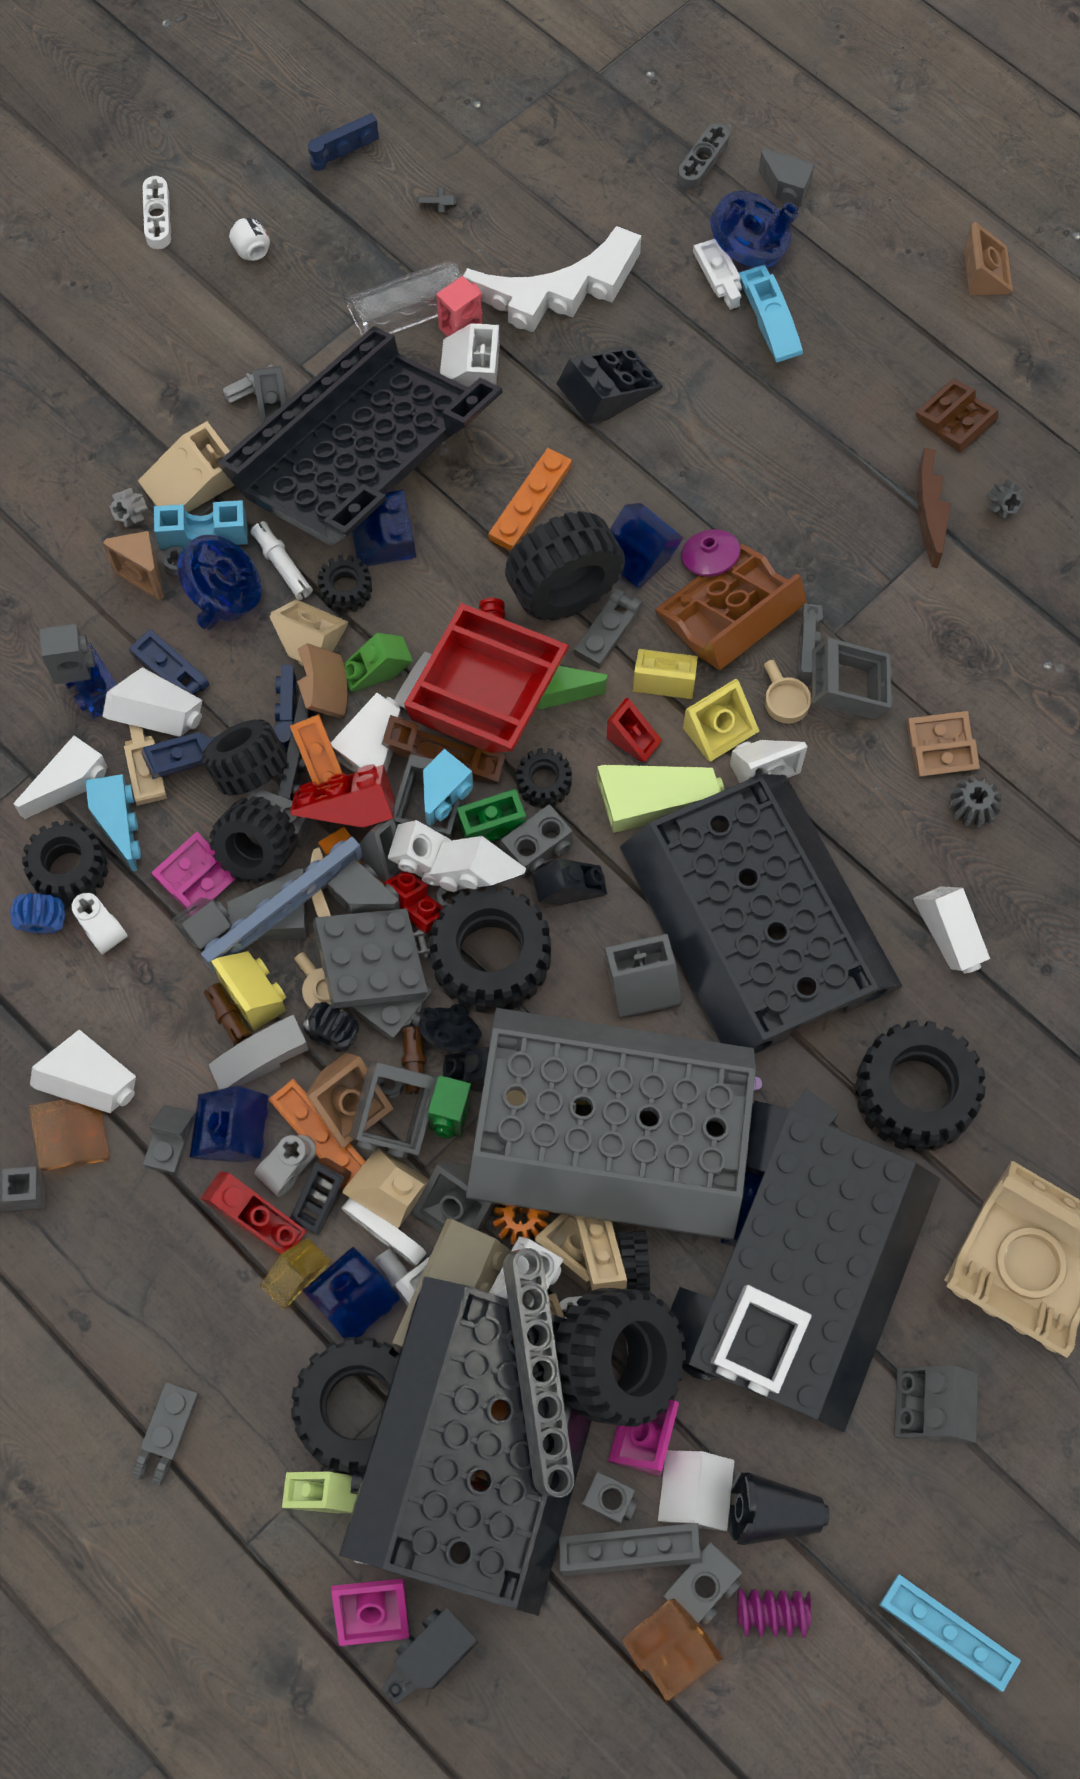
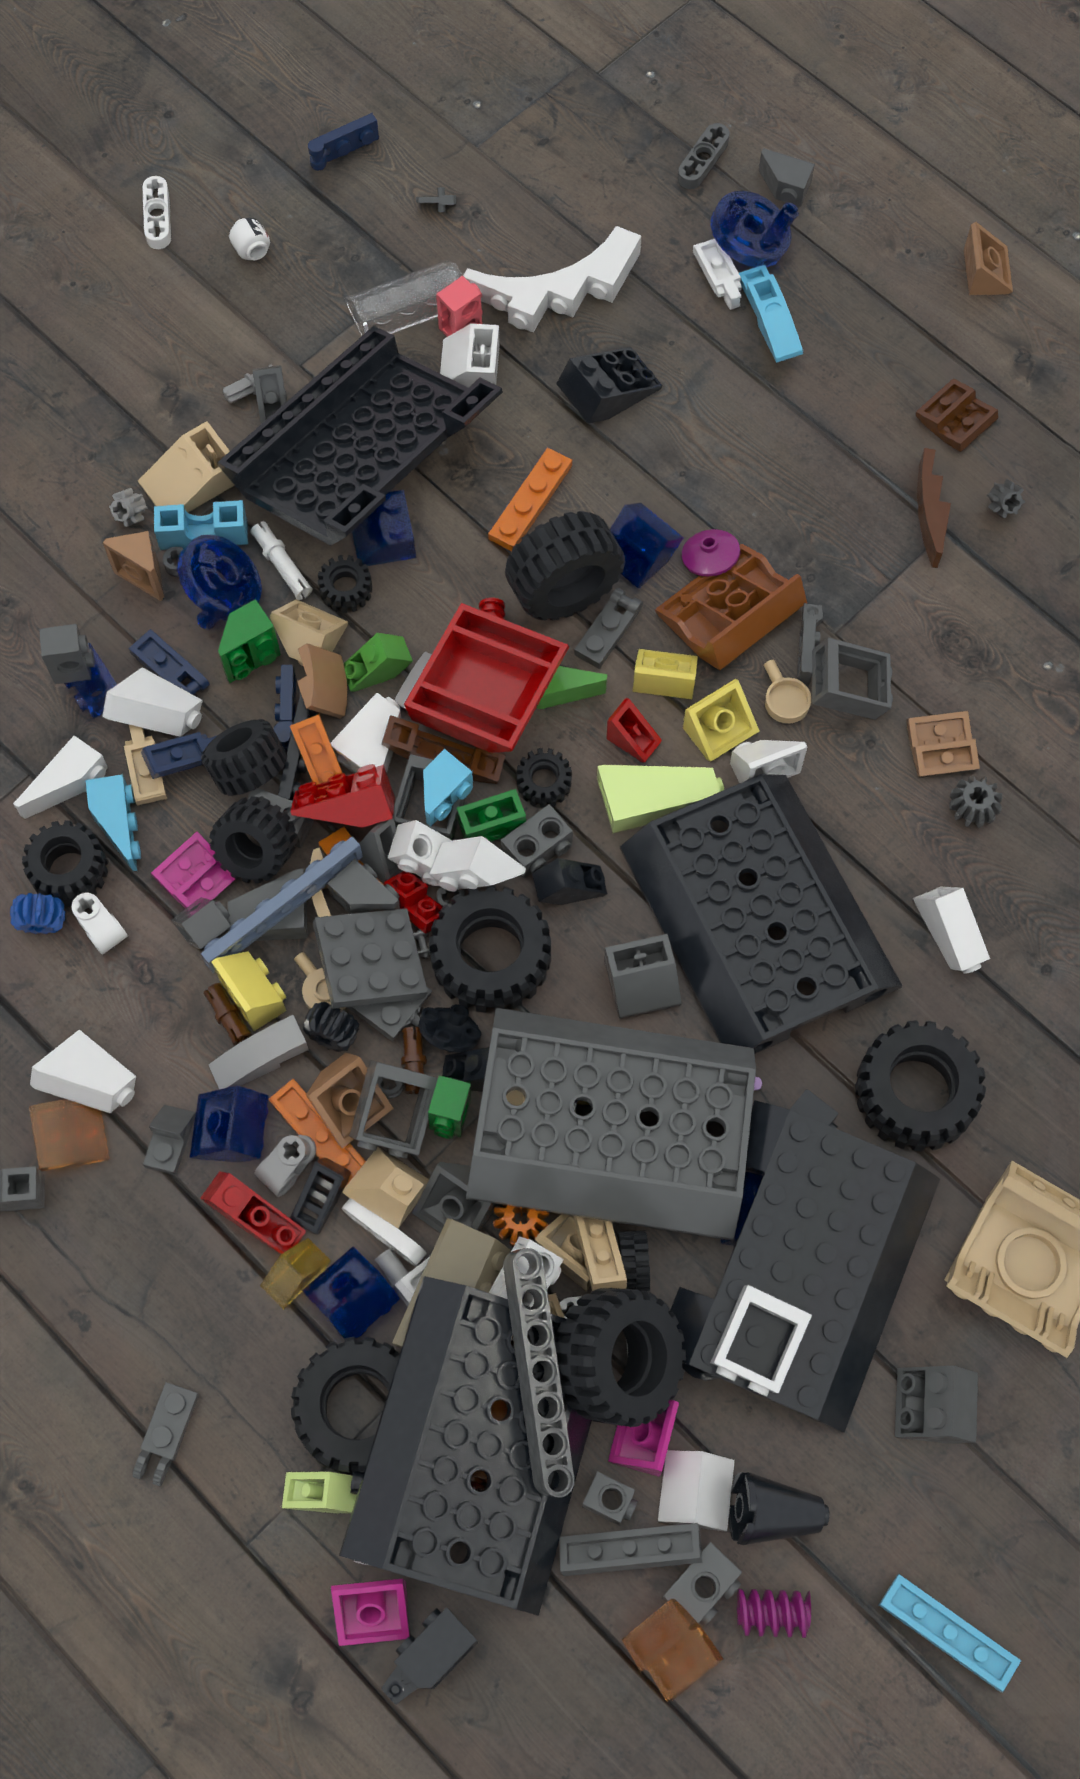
none -> green slope [218,599,281,684]

